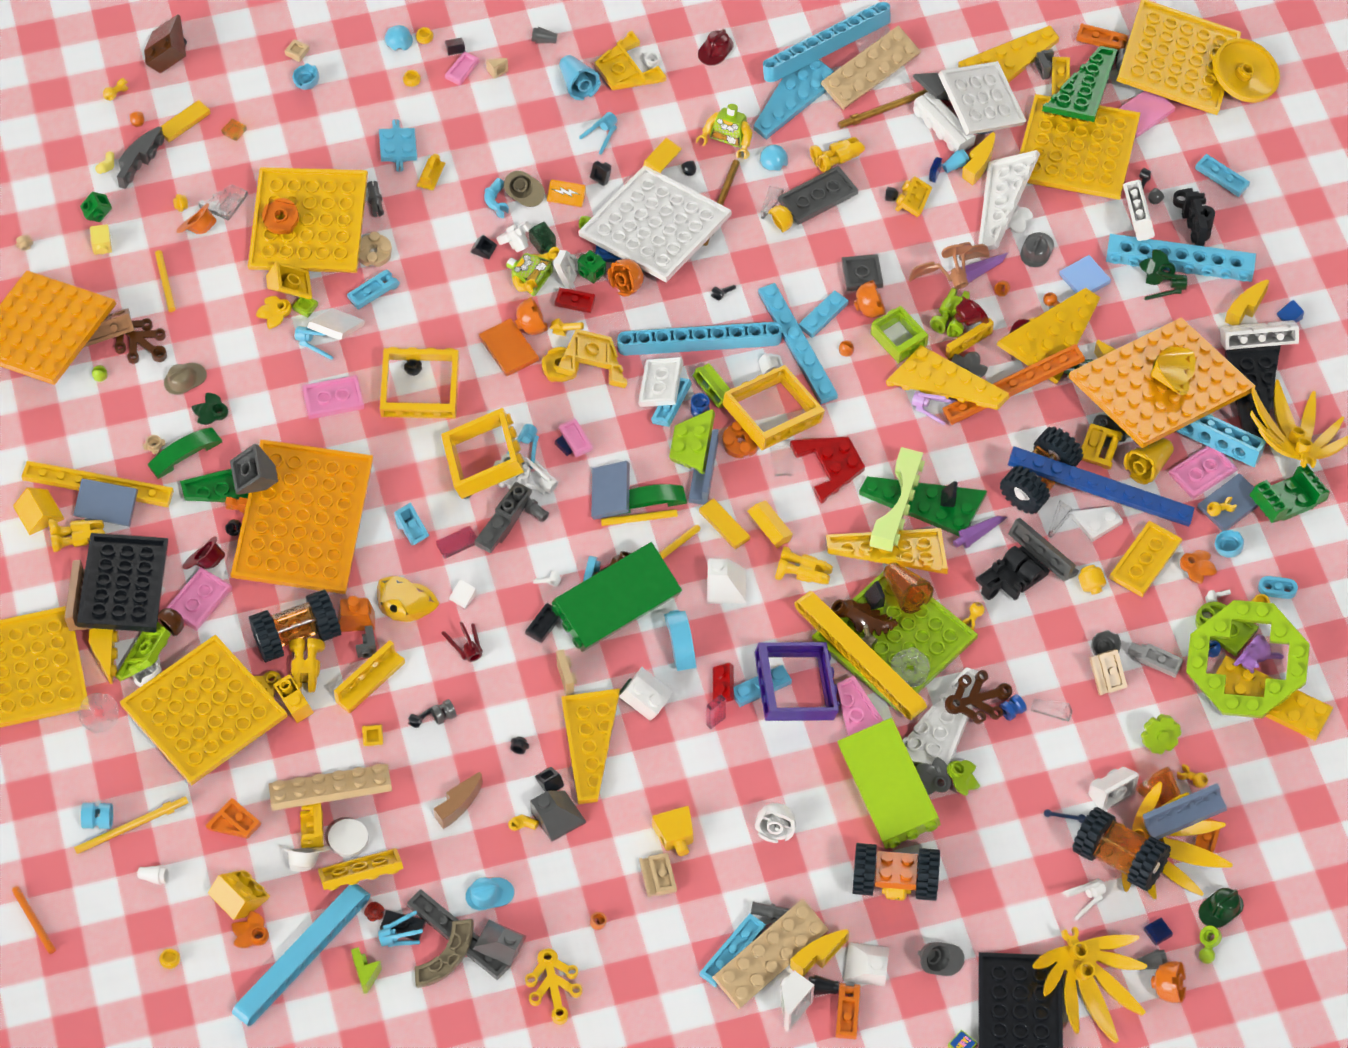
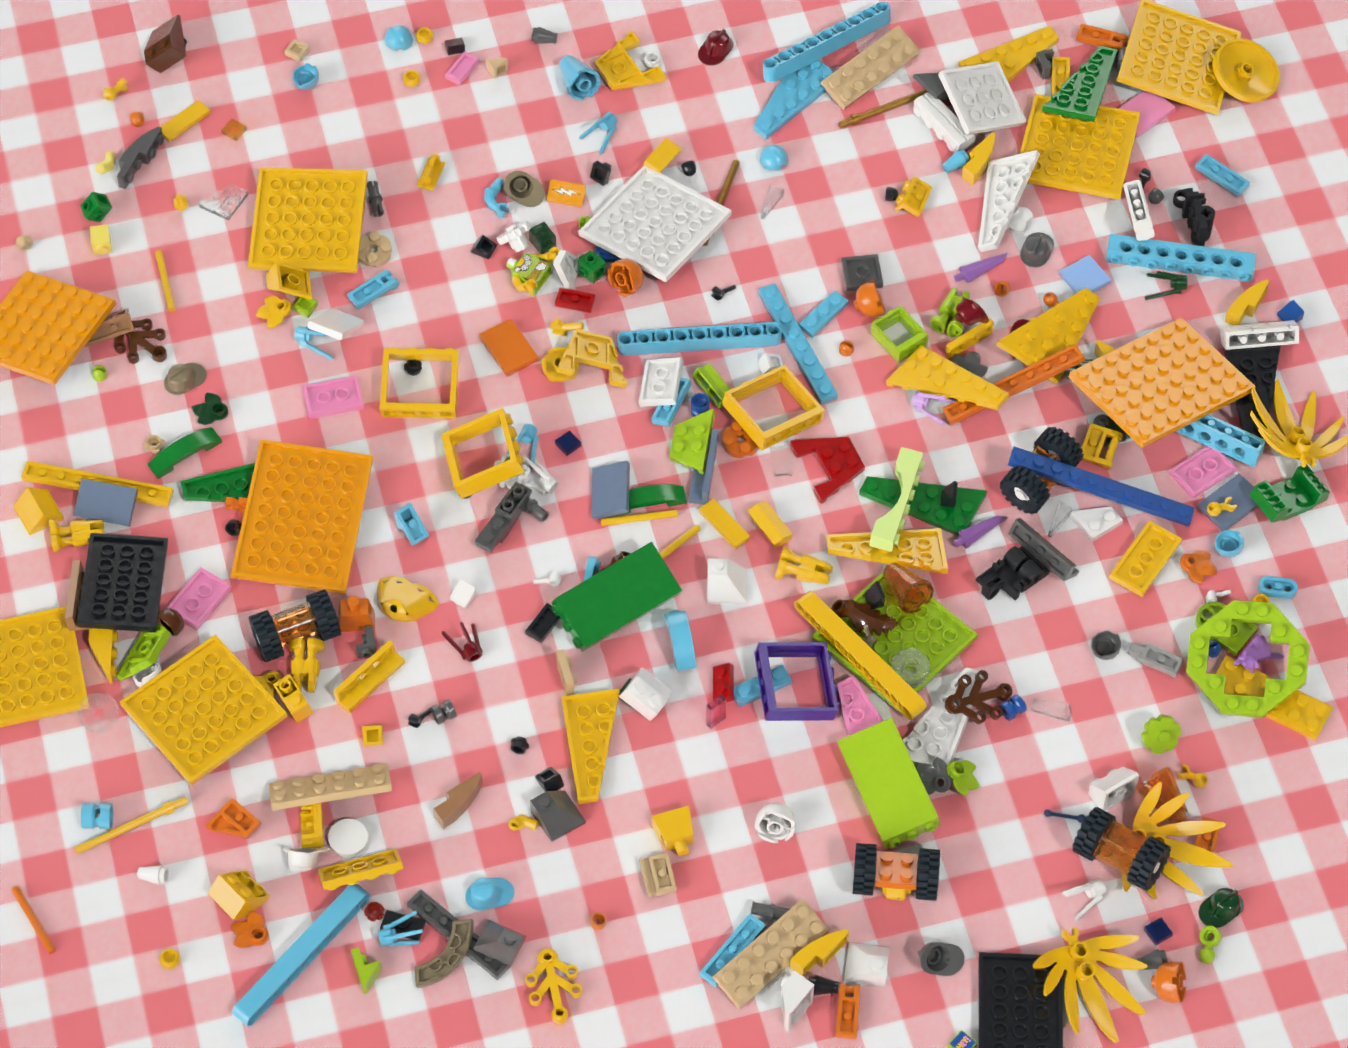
orange piece [176,203,217,234] -> none
dark red piece [182,536,225,569] -> none
dark grey slope [230,443,278,495] -> none
orange plate [262,198,299,234] -> none
medium azure plate [379,119,417,172] -> none
clear pink tile [436,526,477,559] -> none
orange cylinder [515,297,549,335] -> none
bright pink tile [559,419,593,457] -> none
torso [696,104,753,159] -> none
yellow hair [768,205,793,233] -> none
dark grey plate [778,166,858,225] -> none
yellow piece [810,137,865,172] -> none
nougat plant [909,242,989,289] -> none
clear blue tile [929,157,942,183] -> none
yellow arm [962,602,985,631] -> none
yellow head [1078,565,1106,595] -> none
tan plate [1089,649,1127,695] -> none
yellow cone [1124,438,1174,485] -> none
dark green plate [1139,249,1176,285] -> none
sand blue fence [1143,783,1227,840] -> none
yellow piece [1151,346,1195,395] -> none

